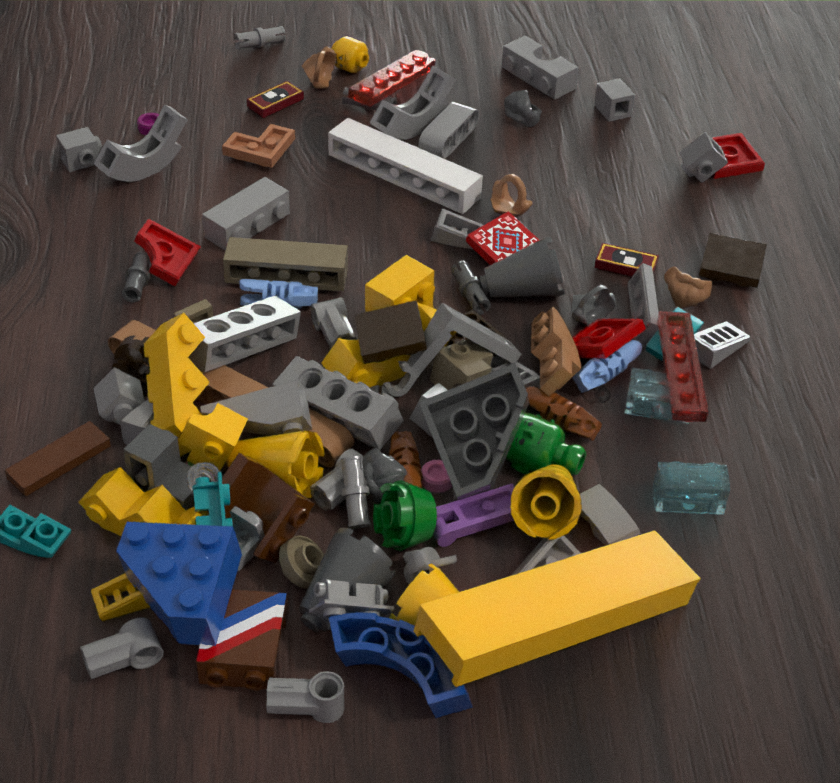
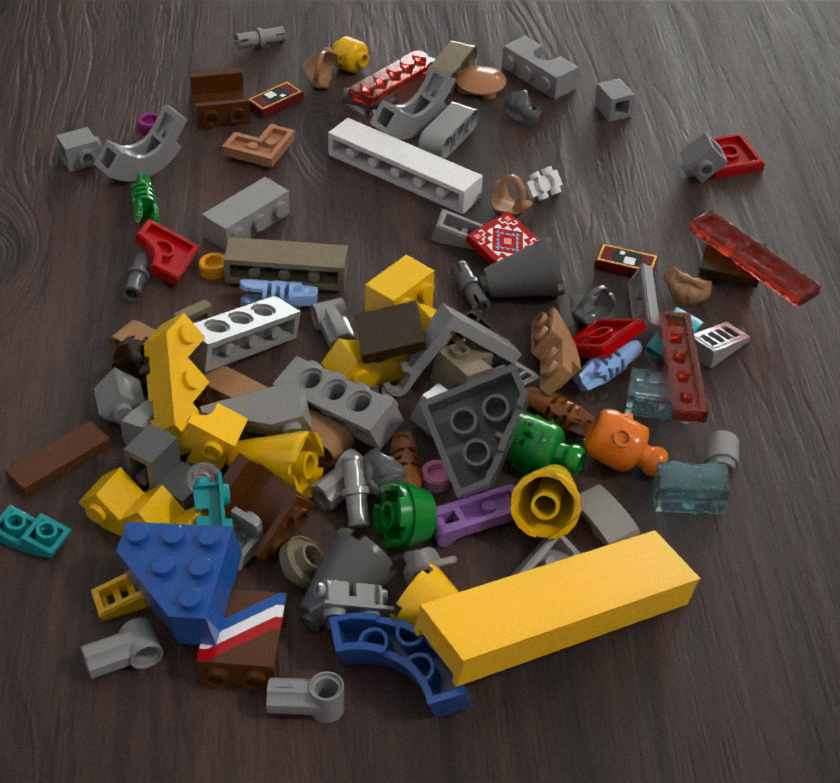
none -> green hinge [130,172,160,224]
none -> reddish brown panel [189,67,251,129]
none -> light orange tile [199,253,224,280]
none -> dark tan beam [425,40,477,93]
none -> nougat dish [456,66,506,100]
none -> white piece [524,166,563,201]
none -> orange piece [583,408,668,477]
none -> clear red plate [689,210,821,307]
none -> light grey brick [705,430,739,481]

